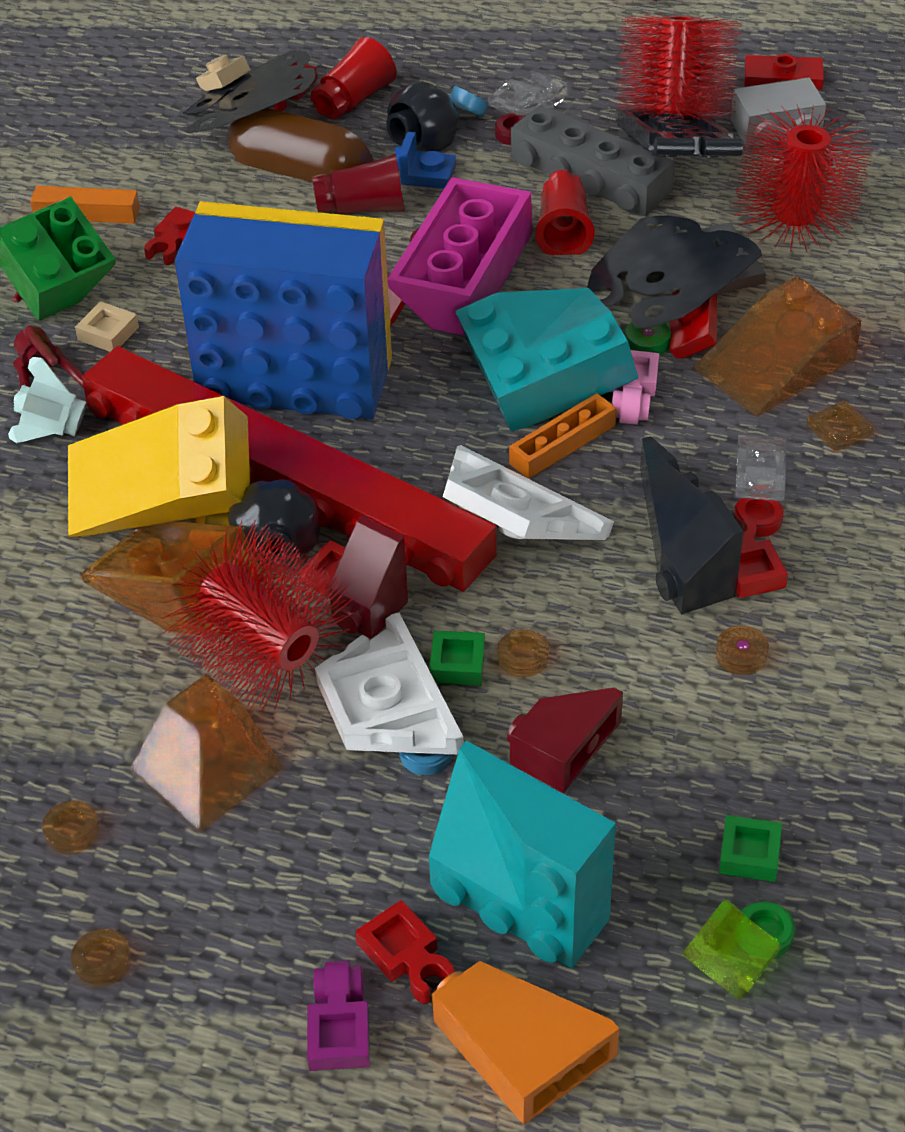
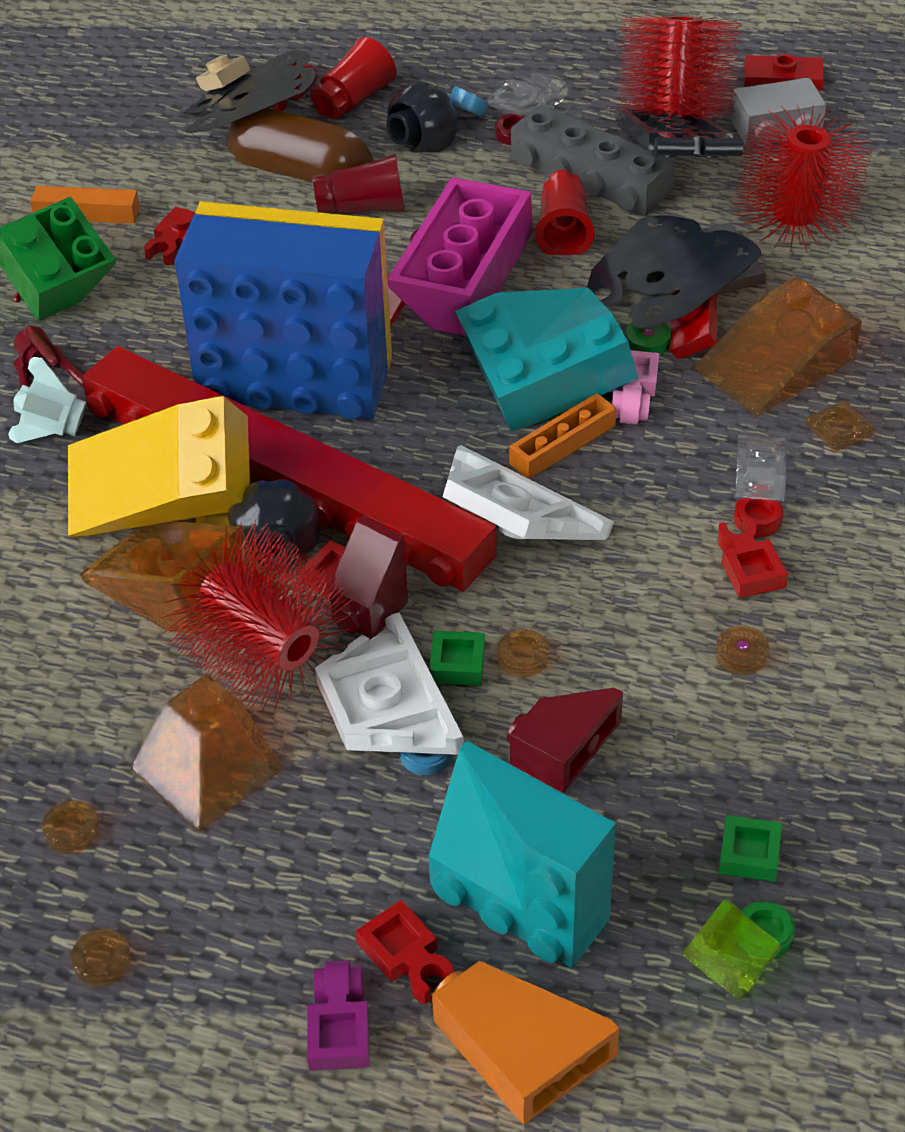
tan plate [75,301,139,352] -> none
blue bracket [394,132,456,189] -> none
black wedge [640,436,744,615] -> none

